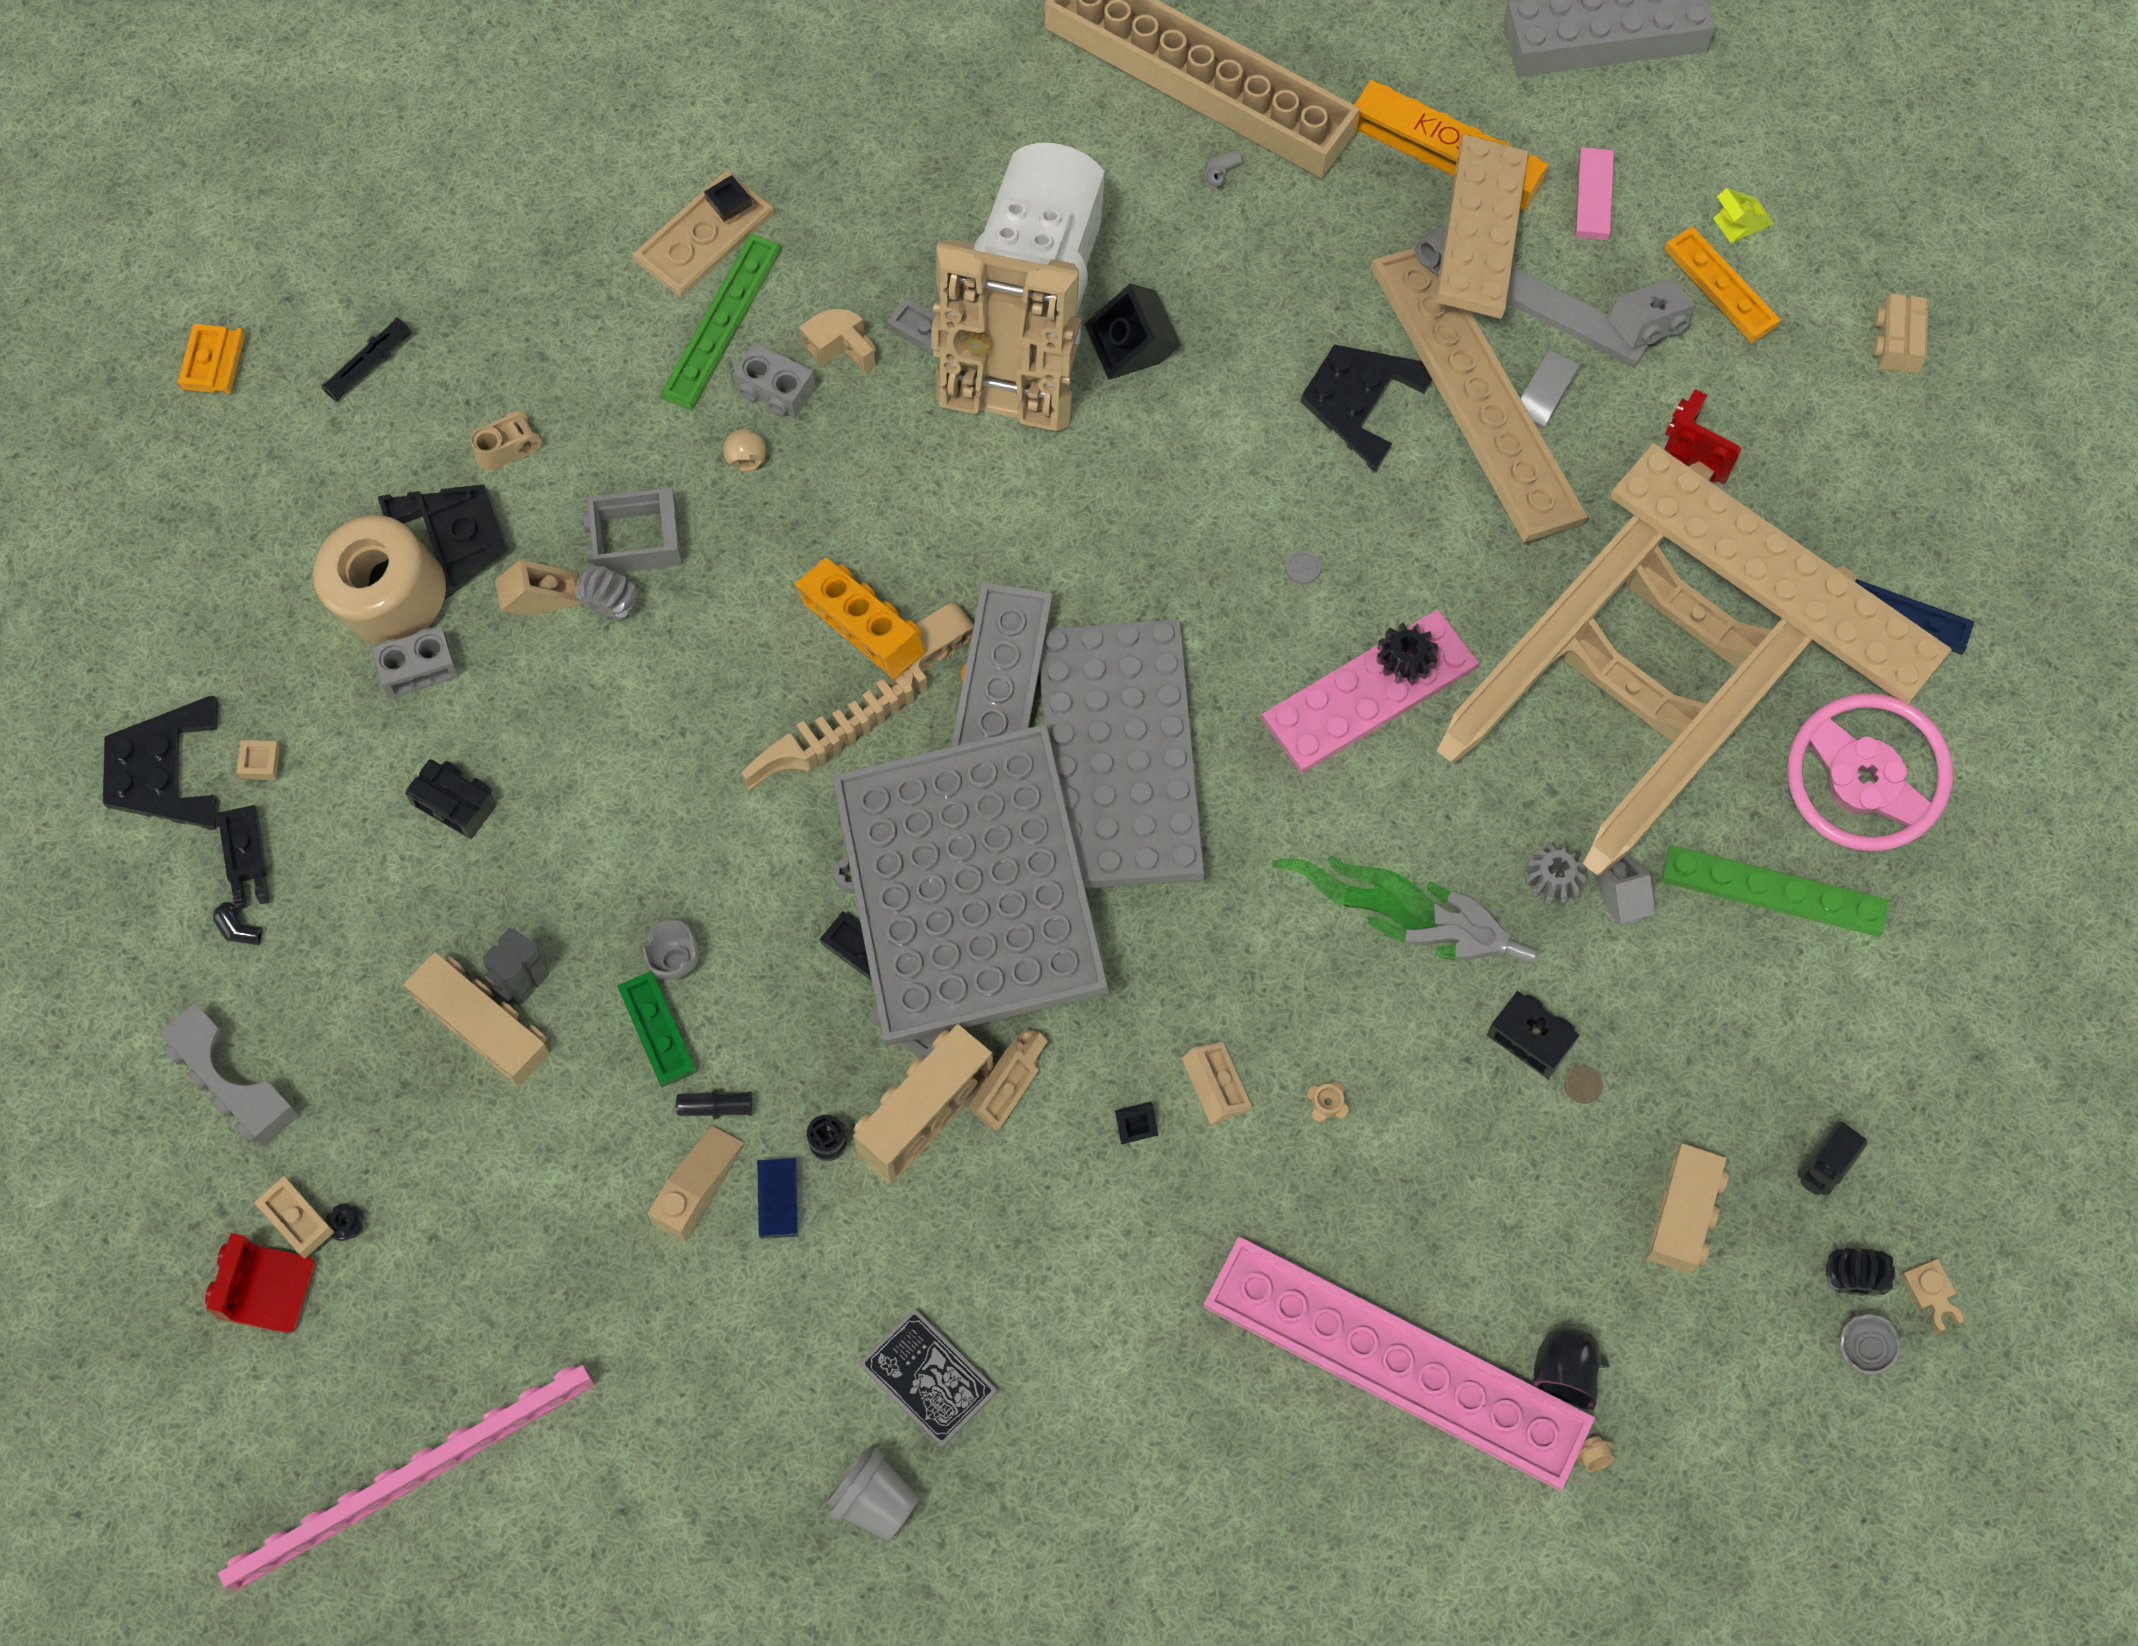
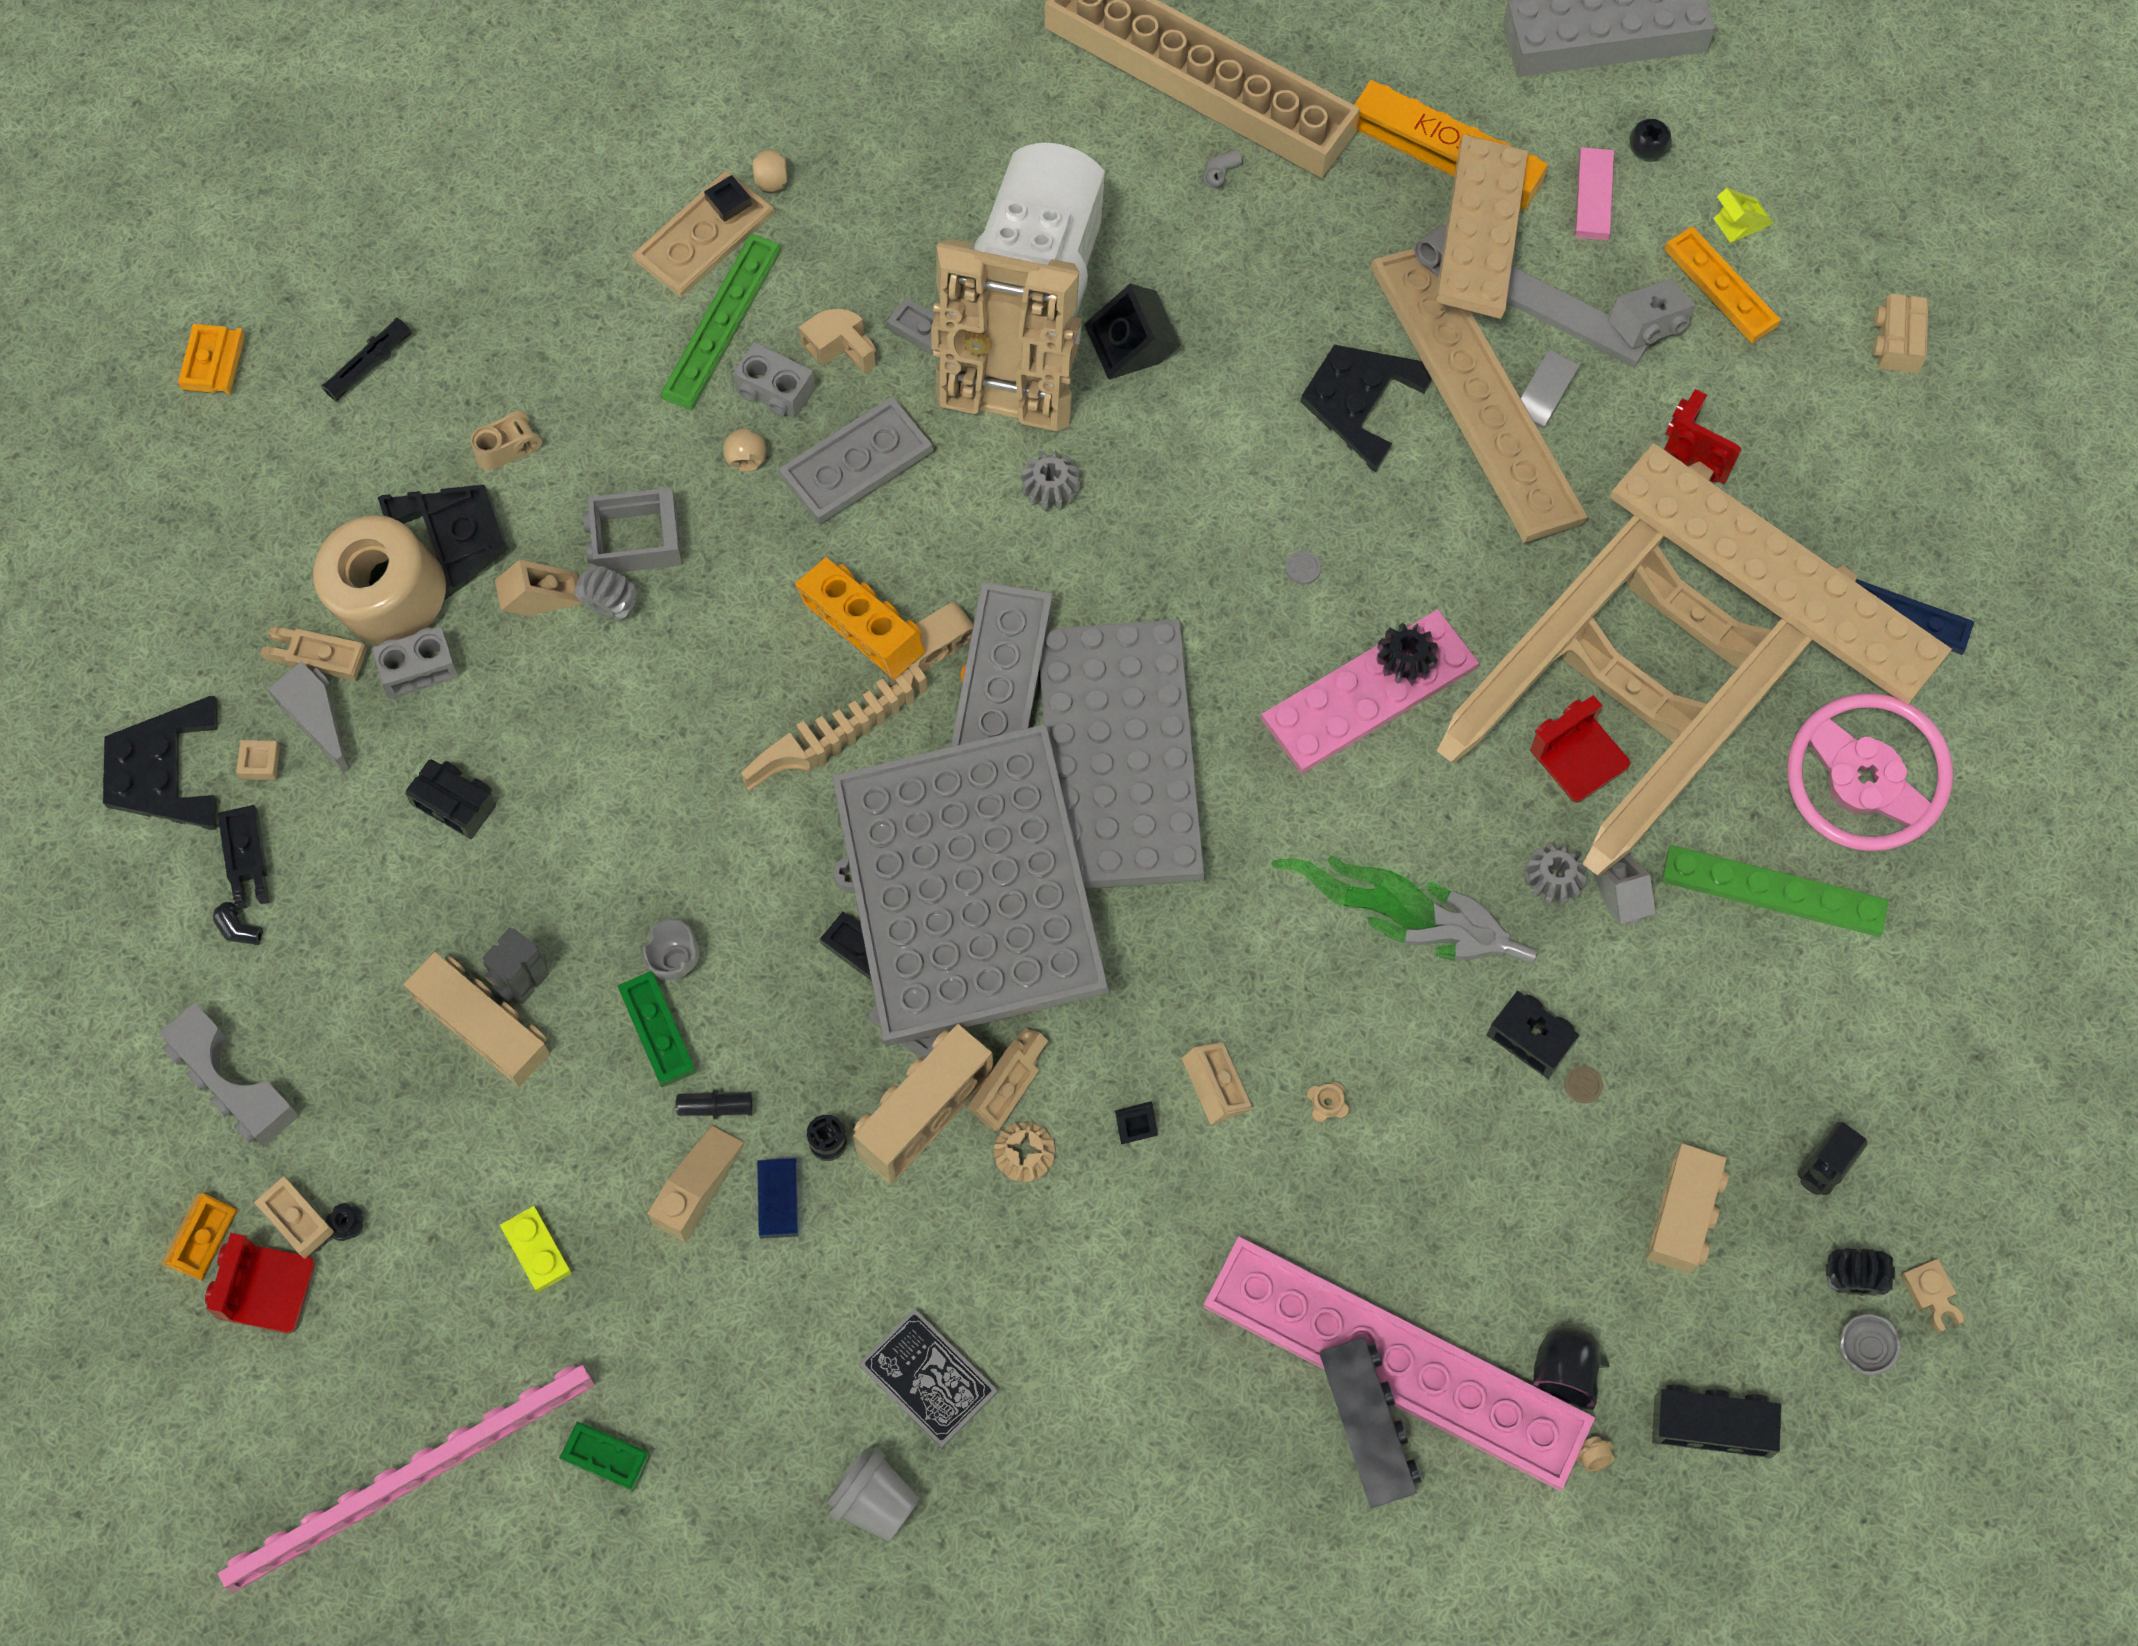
none -> light orange slope [161,1193,237,1281]
none -> tan hinge [260,626,367,681]
none -> light grey slope [267,661,349,773]
none -> neon yellow plate [500,1206,572,1293]
none -> green plate [559,1421,650,1492]
none -> tan piece [753,149,788,193]
none -> light grey plate [778,396,933,525]
none -> tan gear [994,1121,1055,1182]
none -> light grey gear [1021,450,1080,511]
none -> black brick [1319,1337,1422,1508]
none -> red bracket [1530,695,1630,803]
none -> black piece [1629,119,1672,161]
none -> black brick [1652,1384,1781,1458]

